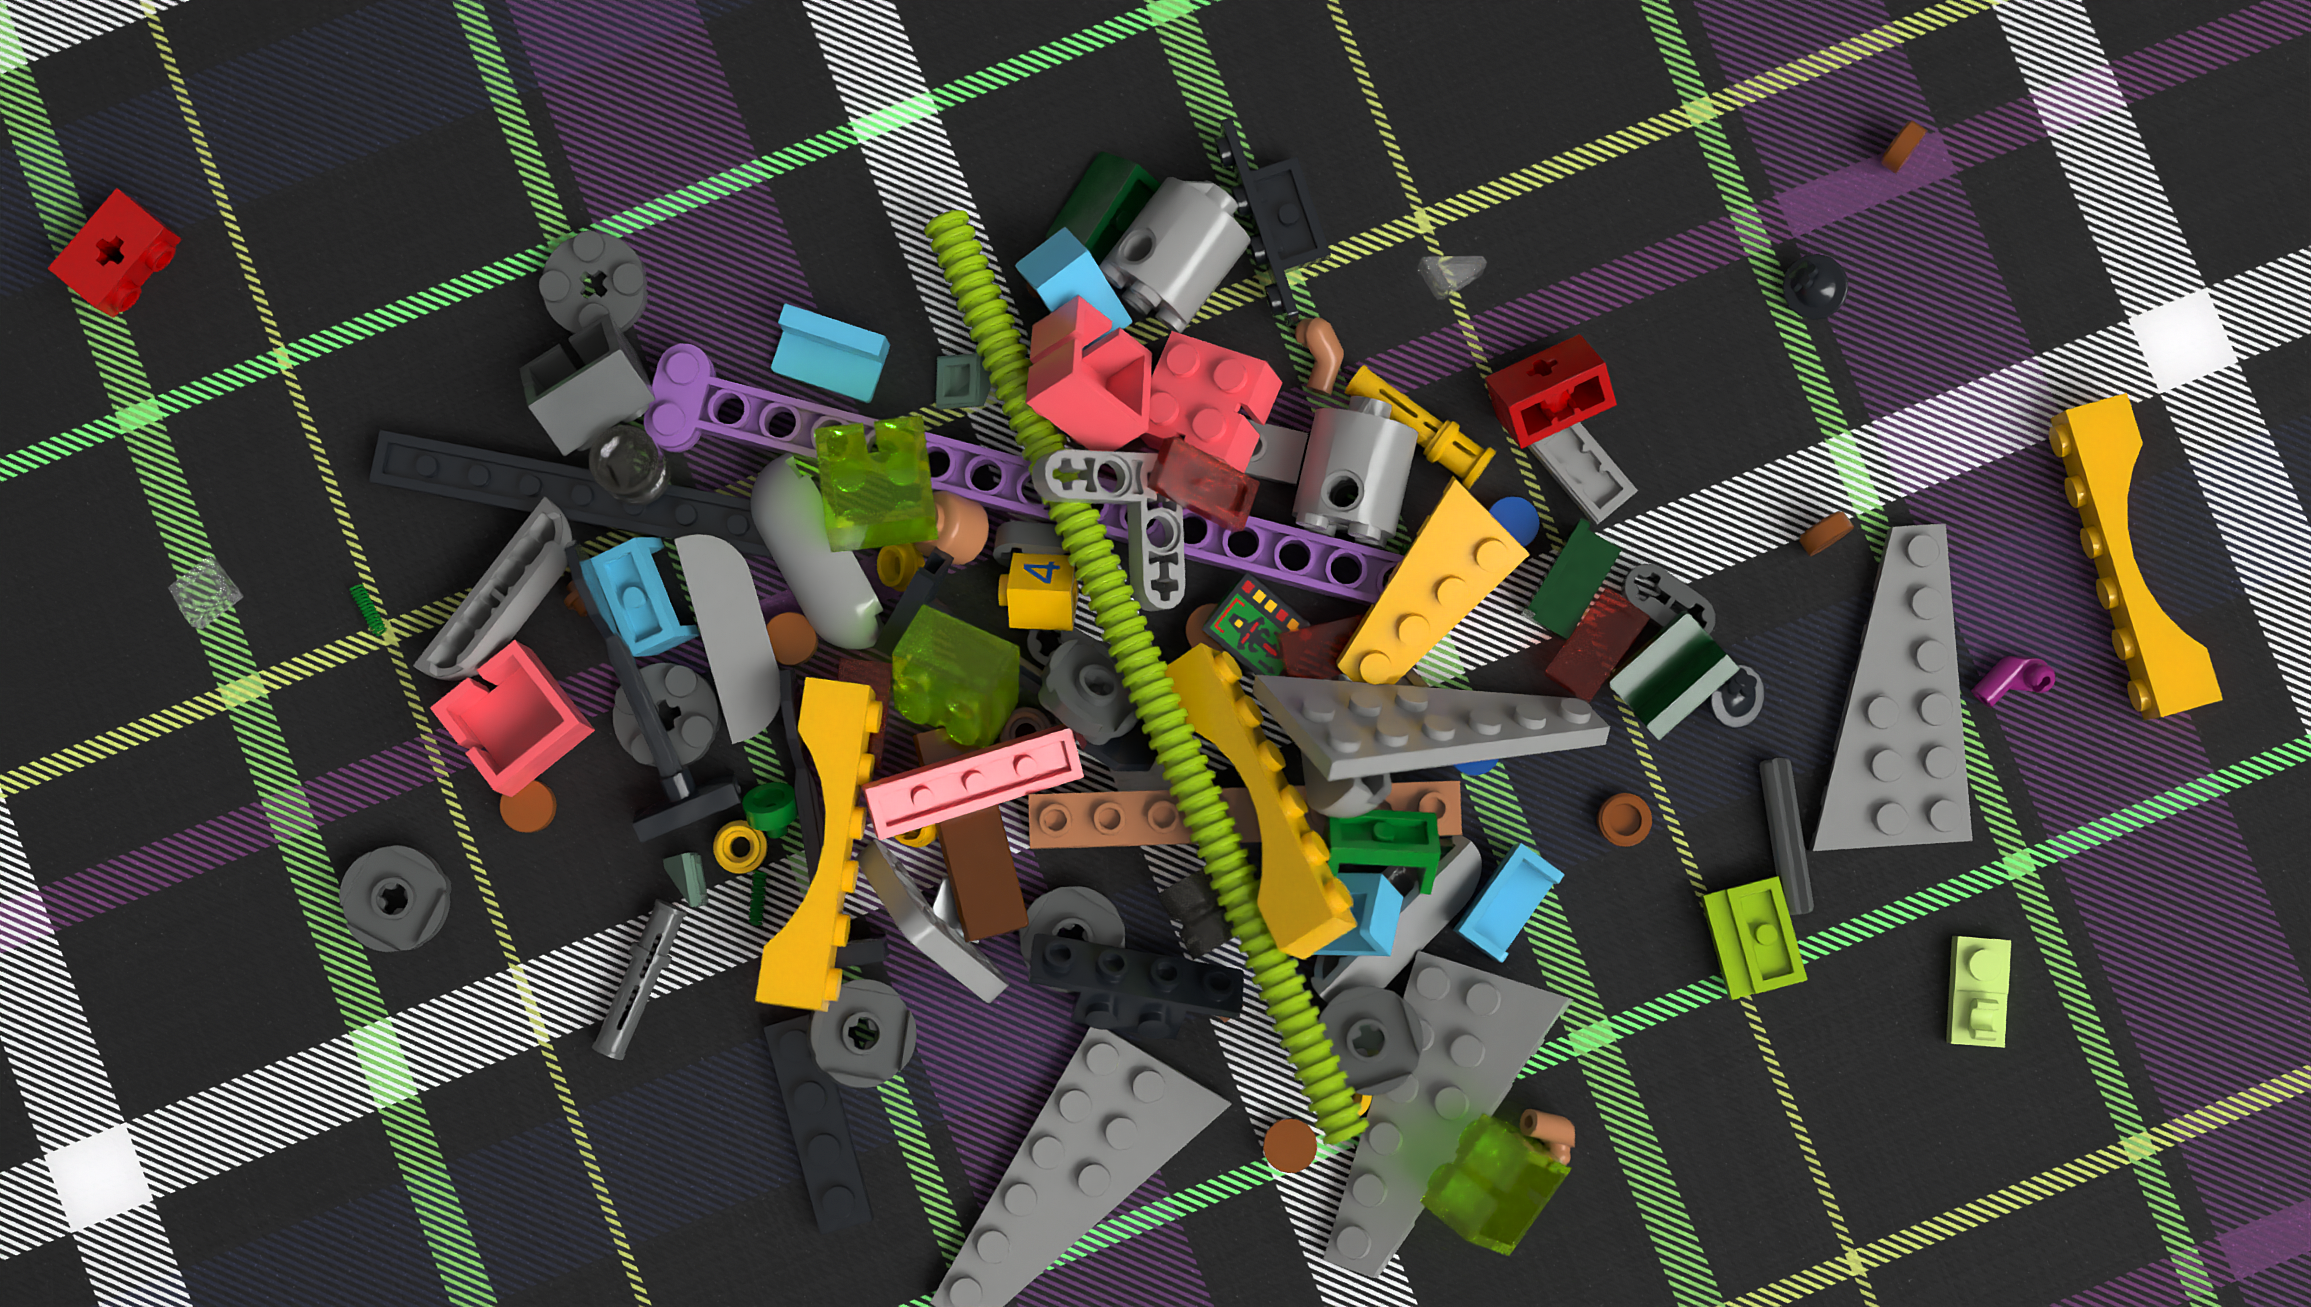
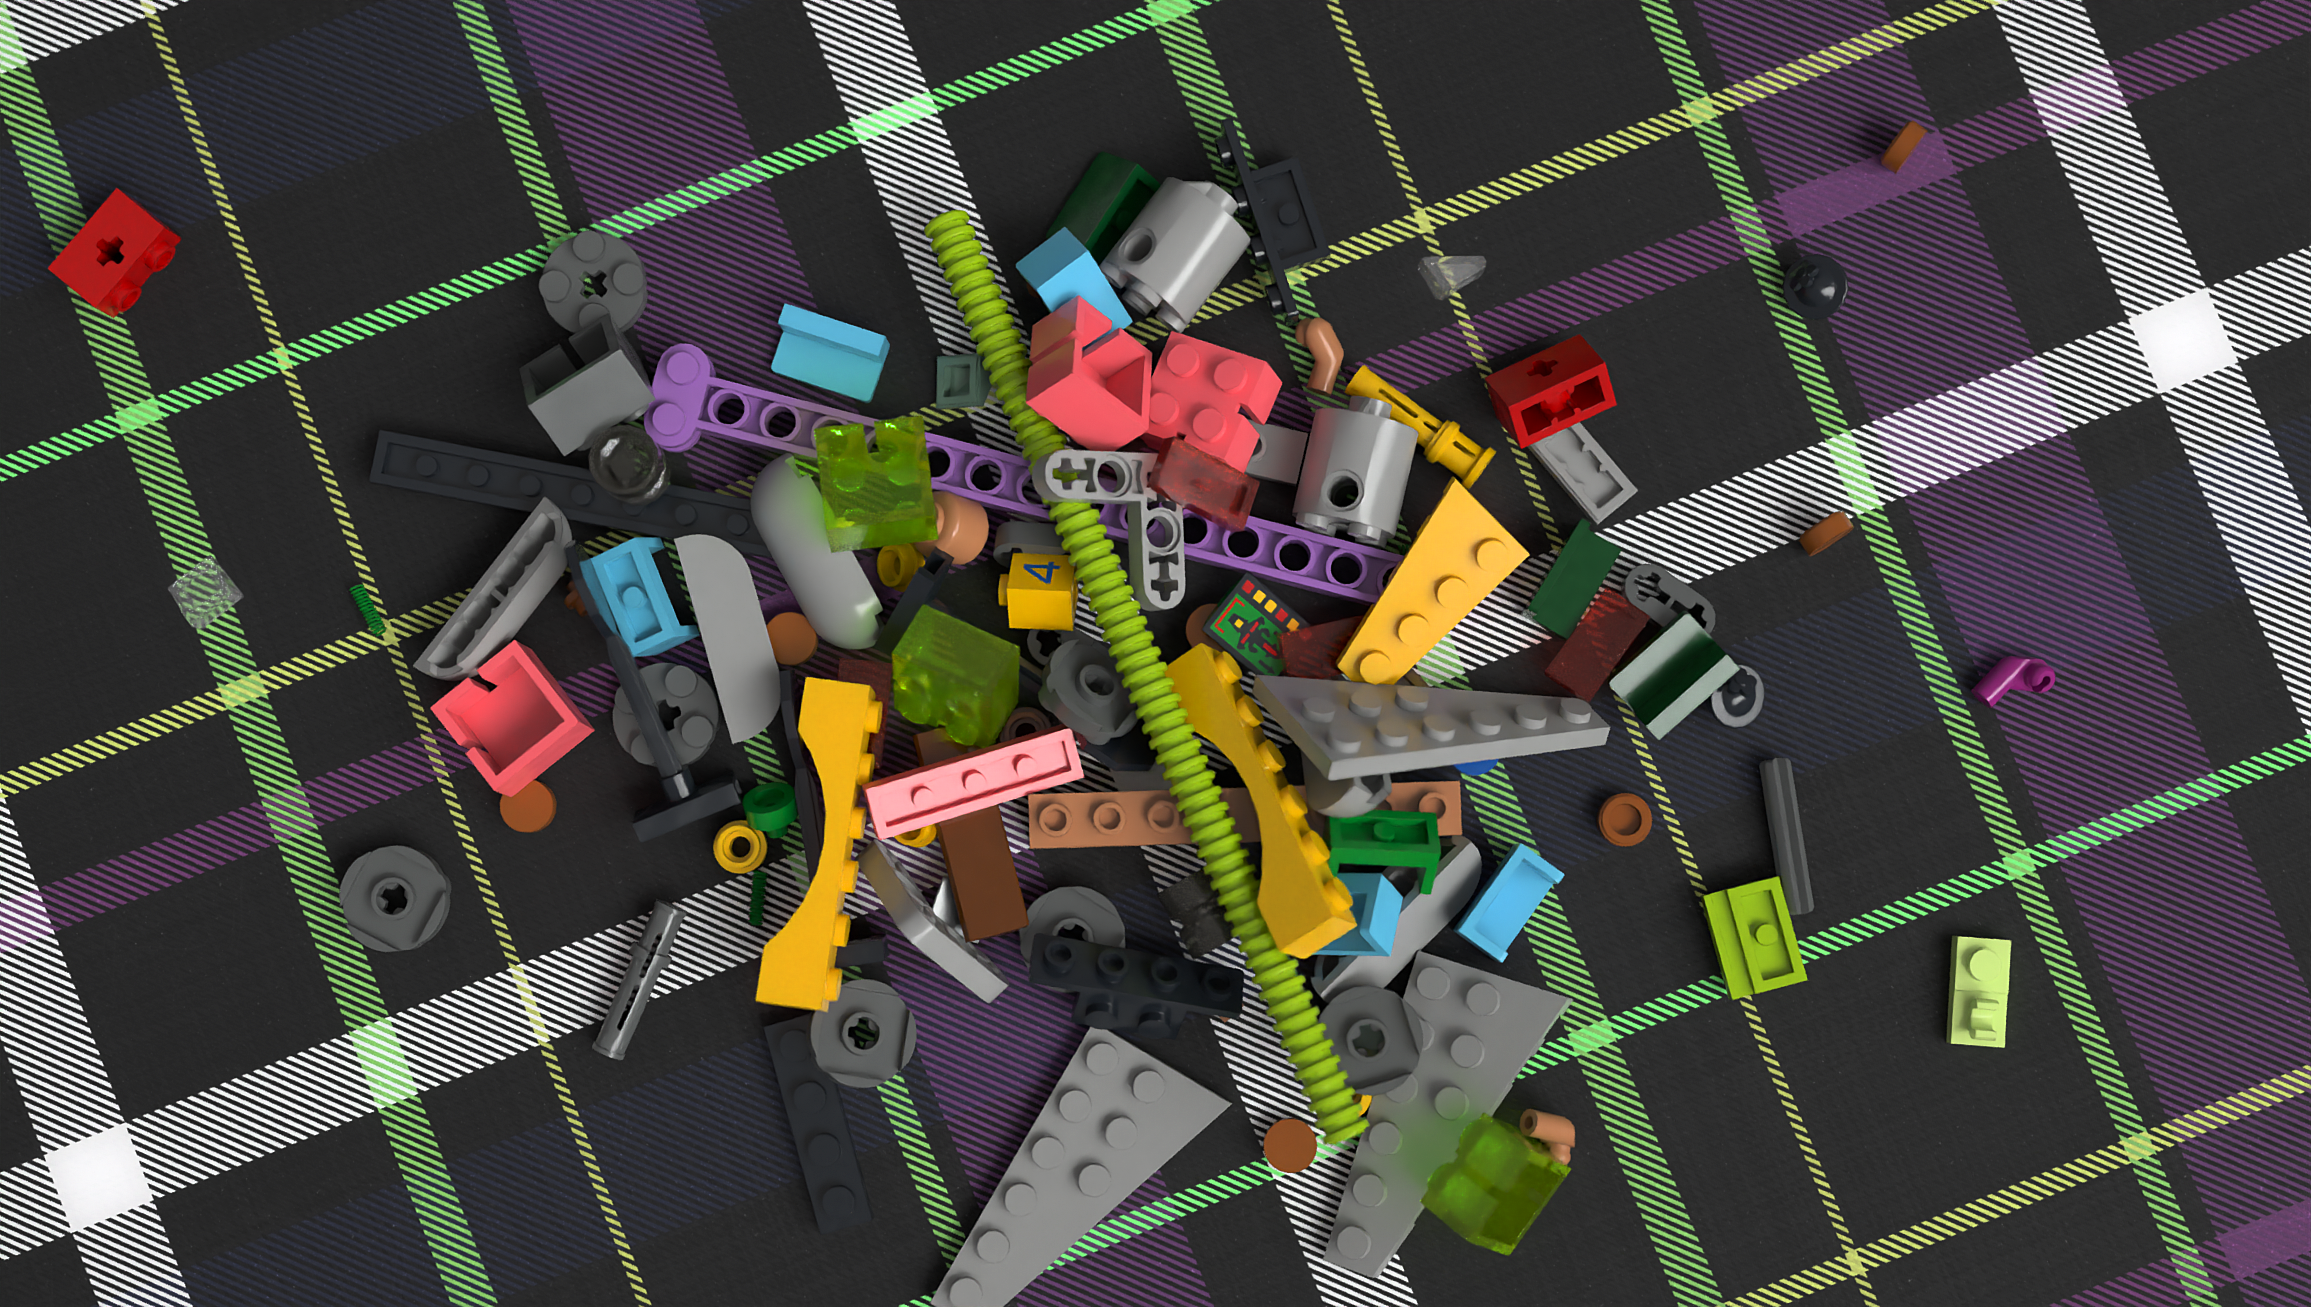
sand green slope [663,853,709,907] -> none
blue tile [1488,496,1539,547] -> none
light grey wing [1808,524,1972,851] -> none
yellow arch [2049,393,2223,720] -> none

